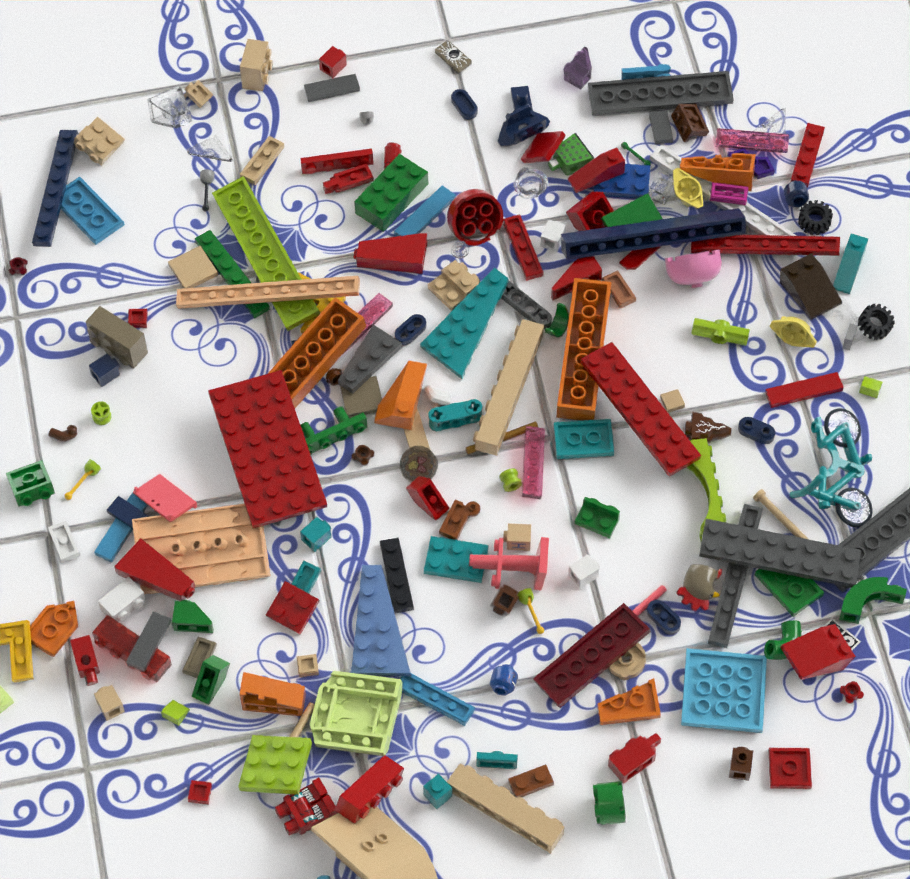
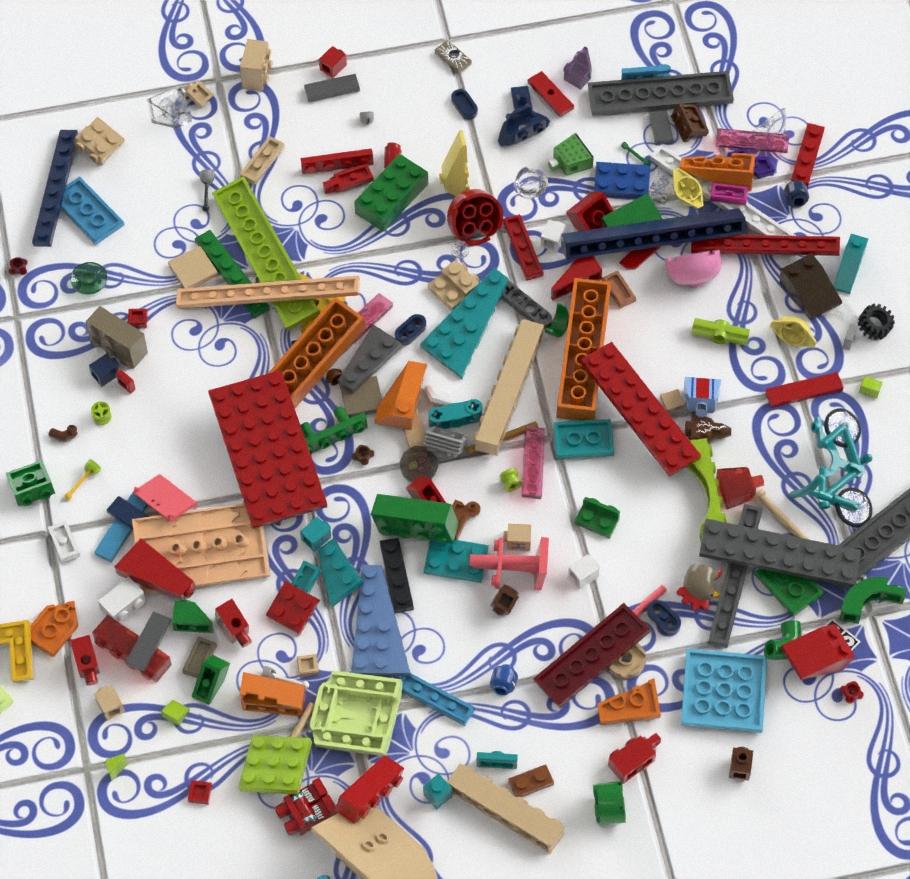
clear tile [187,135,233,162] -> none
red slope [353,233,428,274] -> none
dark azure tile [394,185,456,236] -> none
hinge [517,588,544,634] -> none
red tile [520,131,566,163] -> none
red slope [568,147,625,193] -> none
dark blue plate [738,417,775,444] -> none
red tile [768,748,812,789] -> none
black tyre [798,200,833,236] -> none
none -> clear green dish [70,262,108,294]
none -> lime slope [105,754,128,781]
none -> red tile [116,369,136,393]
none -> red torso [215,598,252,648]
none -> hinge [262,666,309,689]
none -> teal wing [318,538,364,607]
none -> green brick [371,494,459,544]
none -> light grey brick [423,426,468,458]
none -> light yellow wedge [439,130,470,196]
none -> red tile [527,71,574,117]
none -> light blue torso [683,377,721,417]
none -> clear red torso [715,467,764,510]

